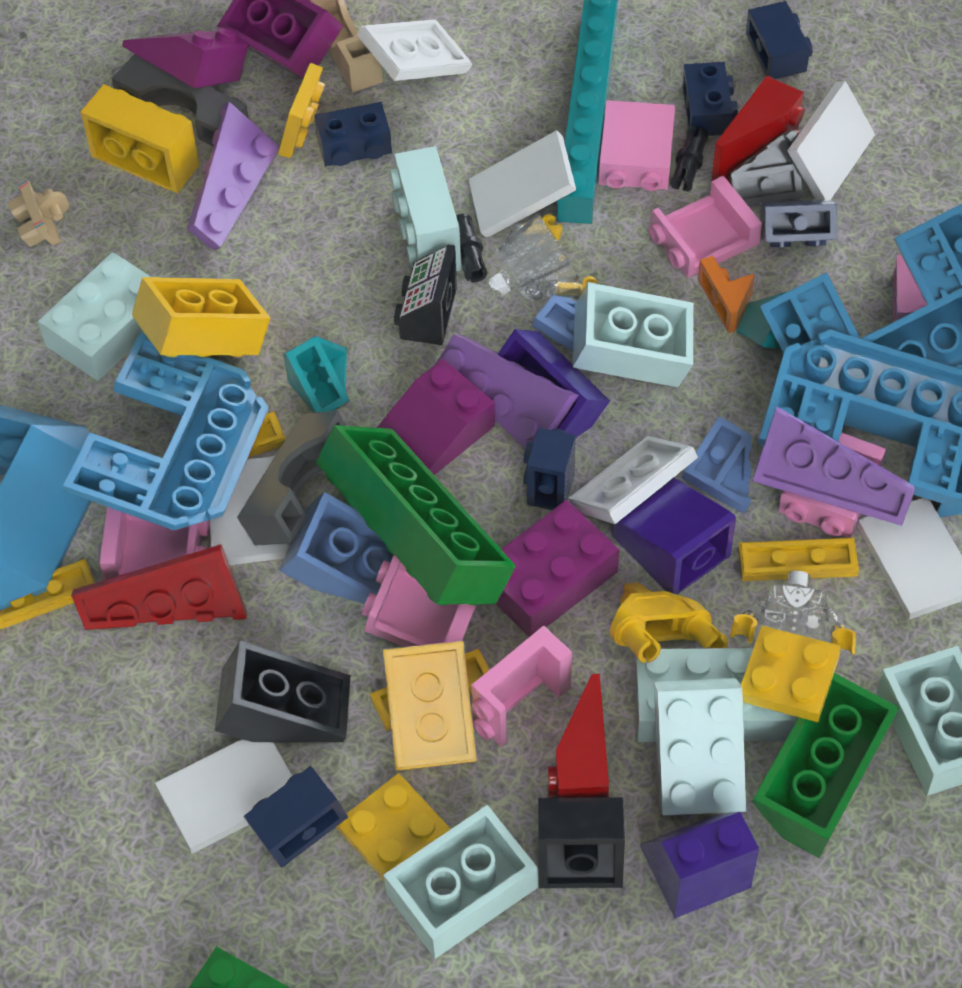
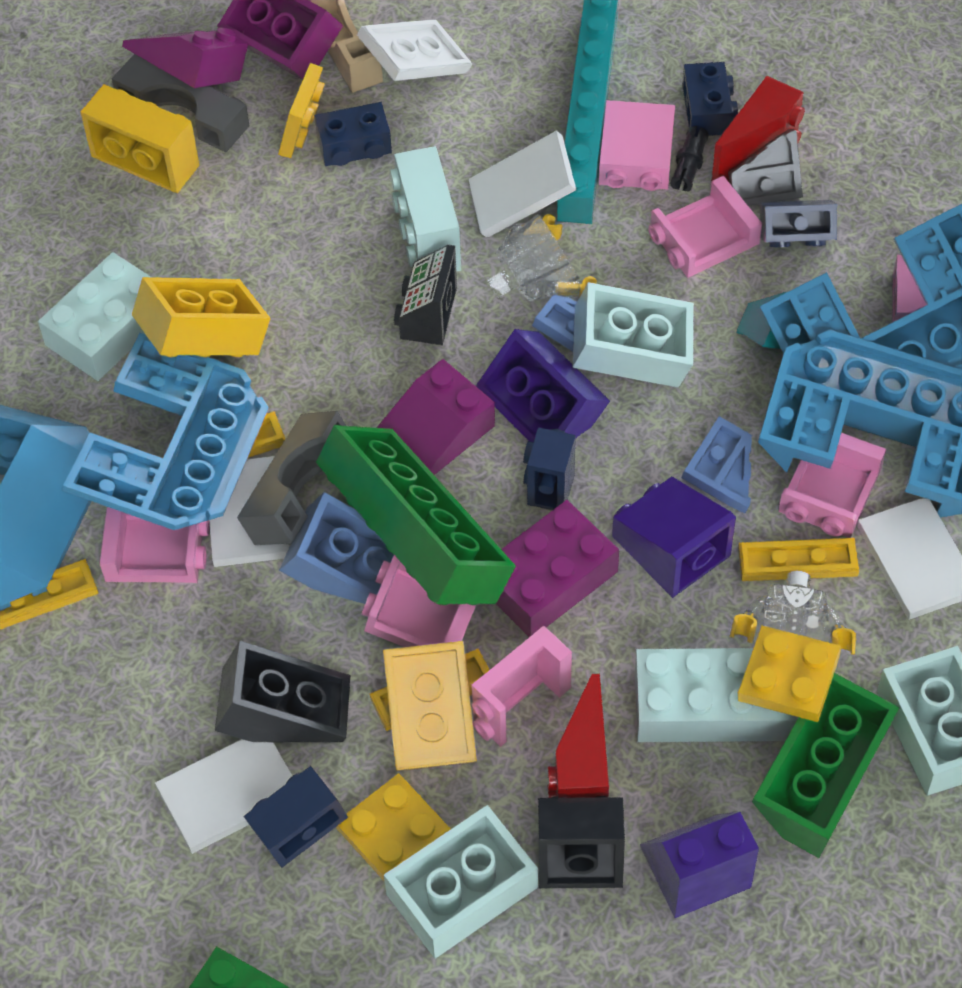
tan hips [8,179,69,247] -> none
red wing [71,544,247,630] -> none
medium lavender wing [187,102,280,250] -> none
teal slope [283,335,350,413] -> none
medium lavender wing [436,334,579,448] -> none
black pin [456,213,488,283] -> none
white tile [568,436,698,524] -> none
yellow connector [609,582,728,663] -> none
light aqua brick [654,678,746,815] -> none
orange slope [698,255,755,333] -> none
dark blue brick [746,1,813,79] -> none
medium lavender wing [753,406,915,526] -> none
white tile [787,81,875,200] -> none

